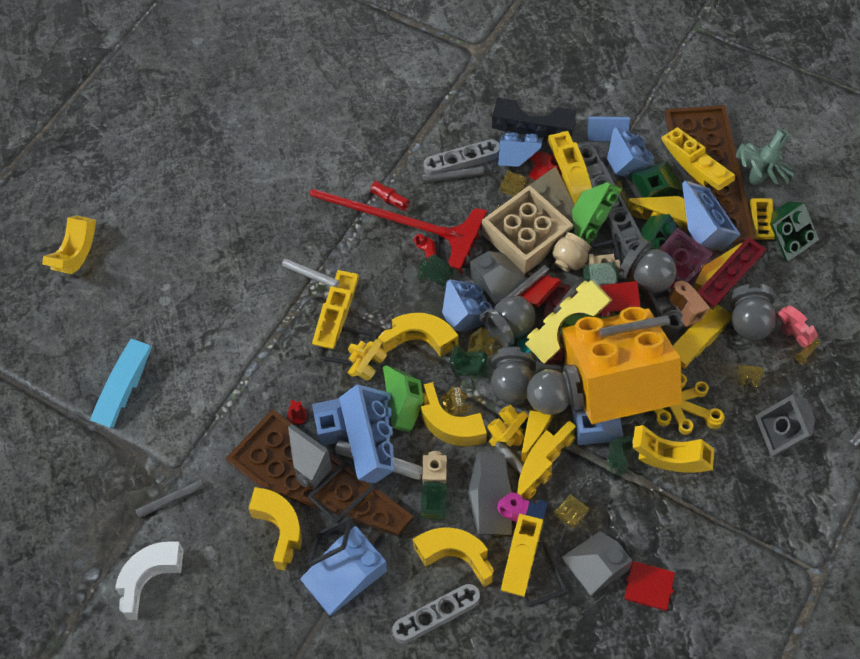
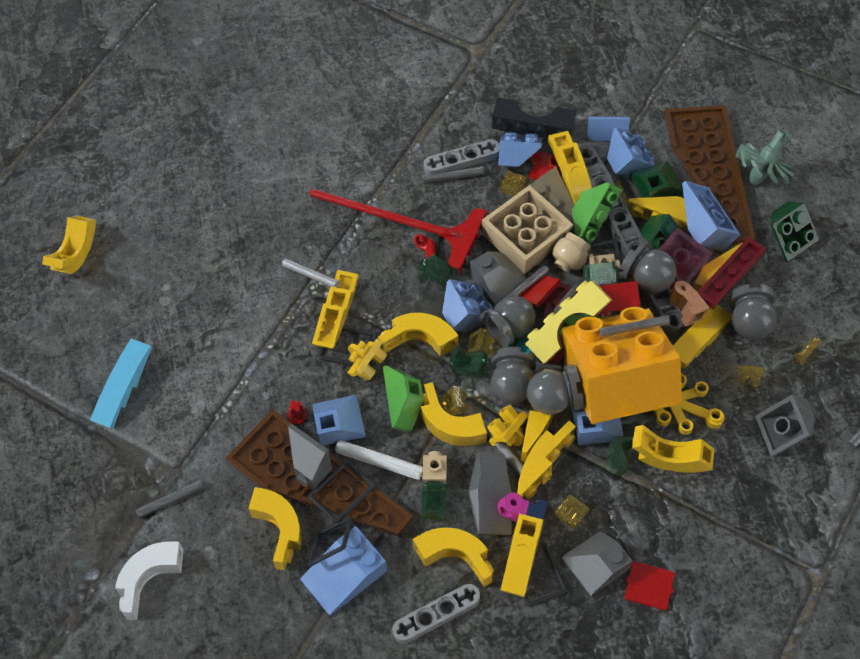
medium blue wedge [339,384,394,483] -> none
red pin [370,181,410,211] -> none
yellow slope [662,127,735,191] -> none
yellow slope [748,198,775,240] -> none
coral plate [777,306,818,348] -> none

